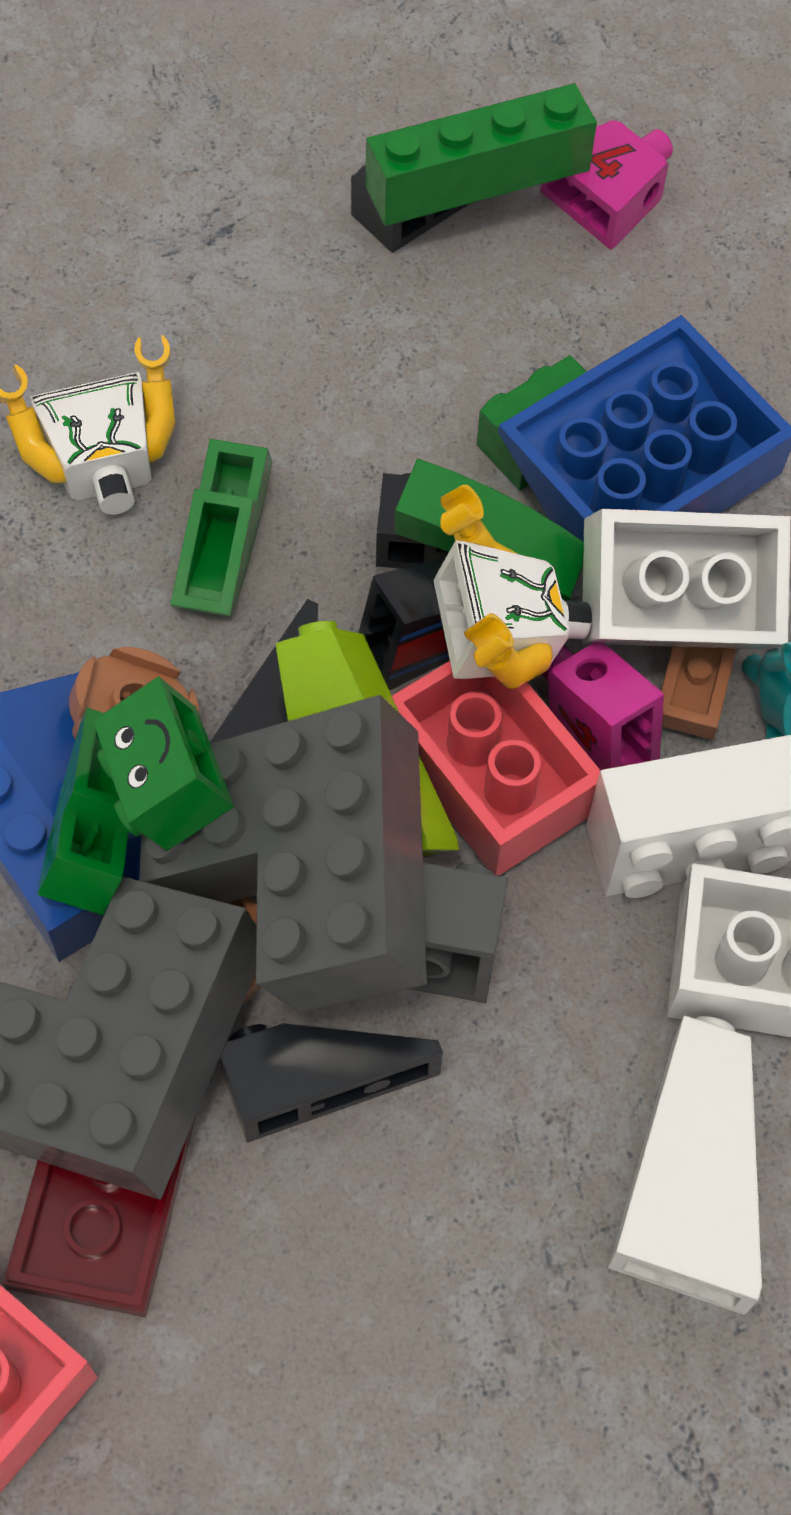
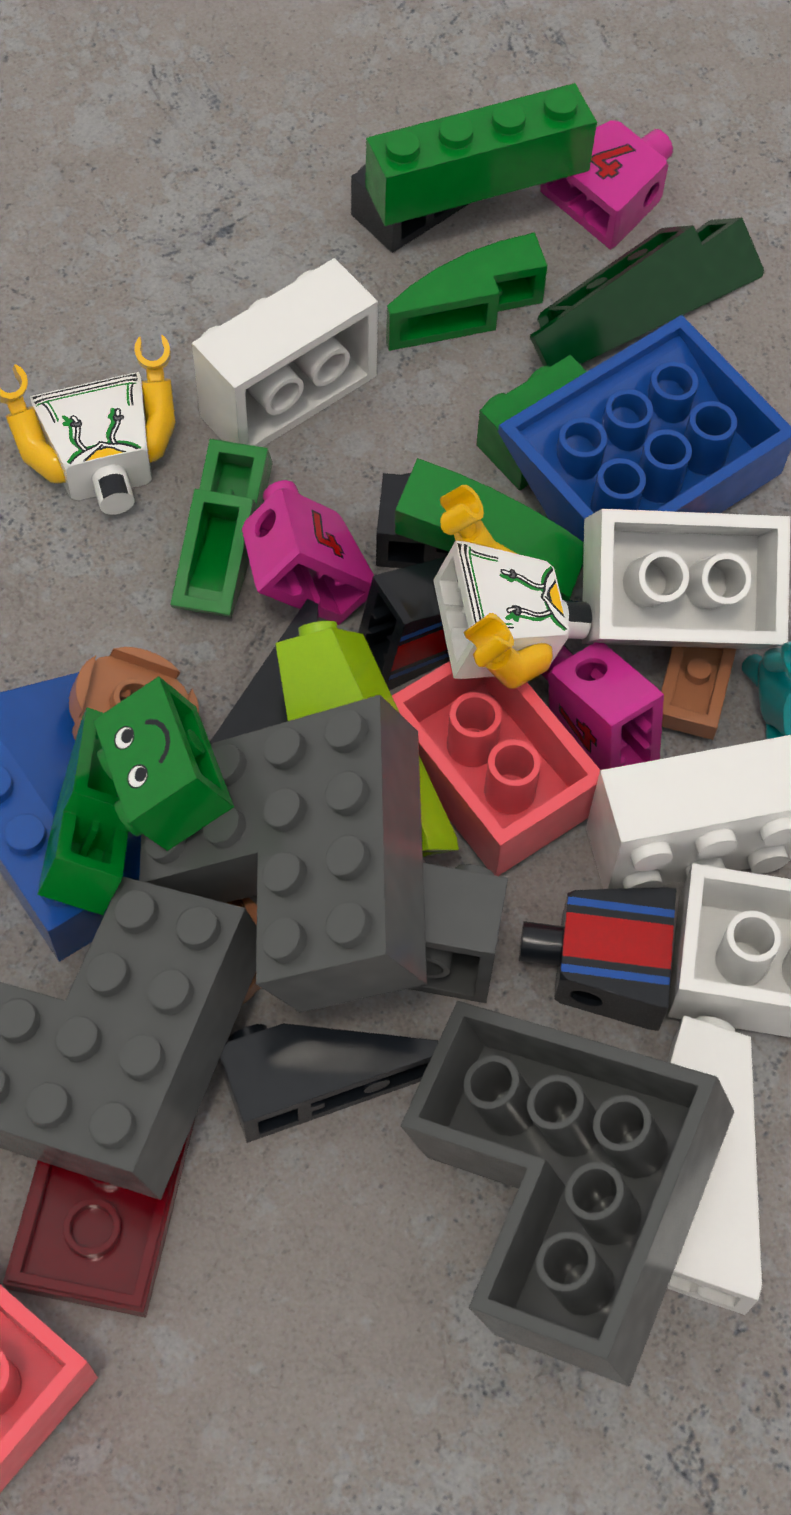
none -> white brick [192,258,378,447]
none -> dark pink torso [242,480,374,625]
none -> green slope [386,232,548,351]
none -> dark grey brick [400,1001,735,1387]
none -> torso [519,887,677,1031]
none -> dark green wedge [529,217,764,367]

